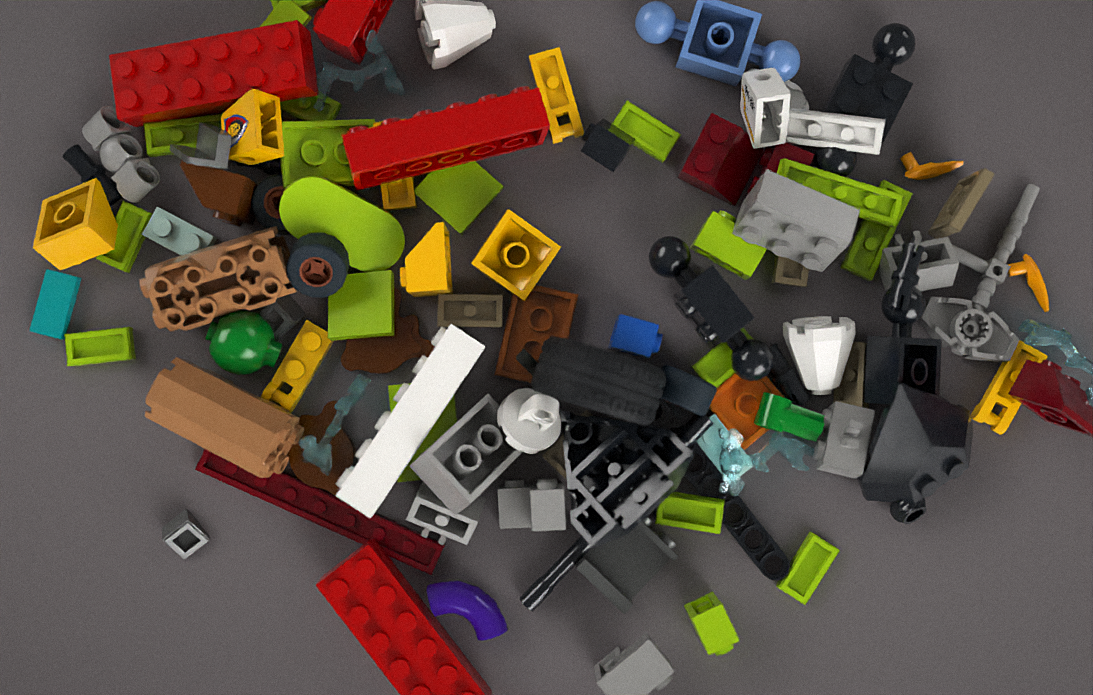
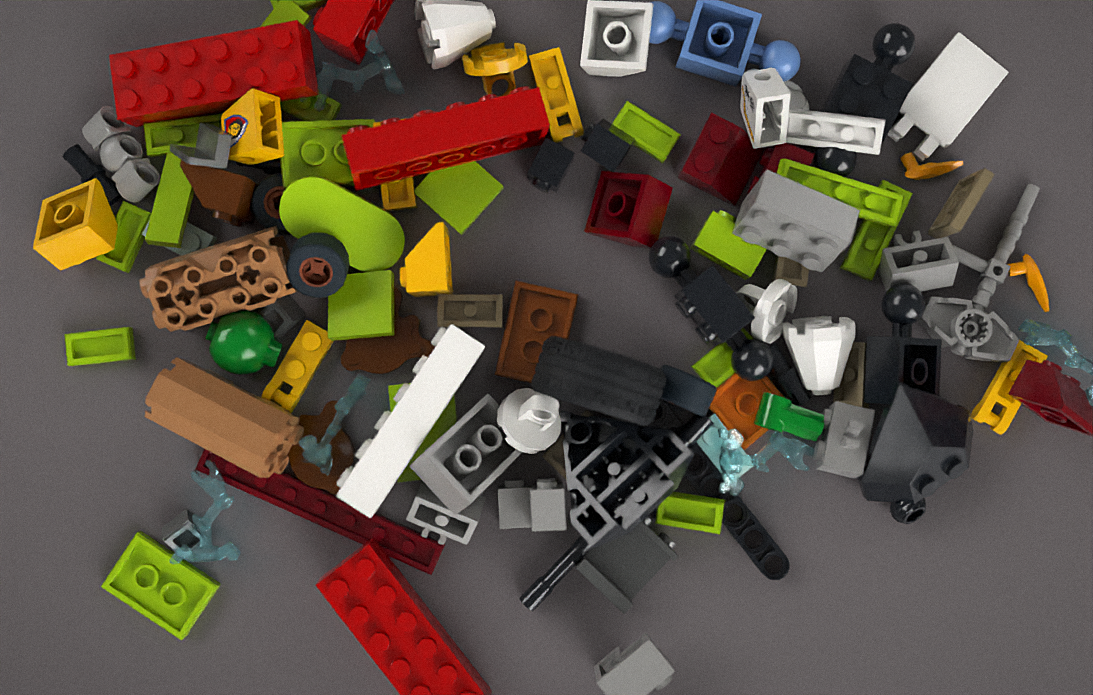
teal tile [29,269,82,340] -> none
dark purple cylinder [426,580,508,640] -> none
yellow slope [471,209,561,301] -> none
pearl dark grey tile [516,349,539,376] -> none
blue brick [608,314,663,359] -> none
lime brick [684,592,740,656] -> none
lime tile [776,531,840,605] -> none
black pin [886,242,925,313] -> none
none -> lime tile [101,531,221,640]
none -> lime tile [145,152,194,248]
none -> clear light blue piece [170,460,241,564]
none -> yellow tile [462,43,528,97]
none -> black brick [528,138,575,193]
none -> white slope [580,0,654,77]
none -> dark red slope [584,171,673,249]
none -> white tile [736,279,797,344]
none -> white tile [887,32,1009,162]

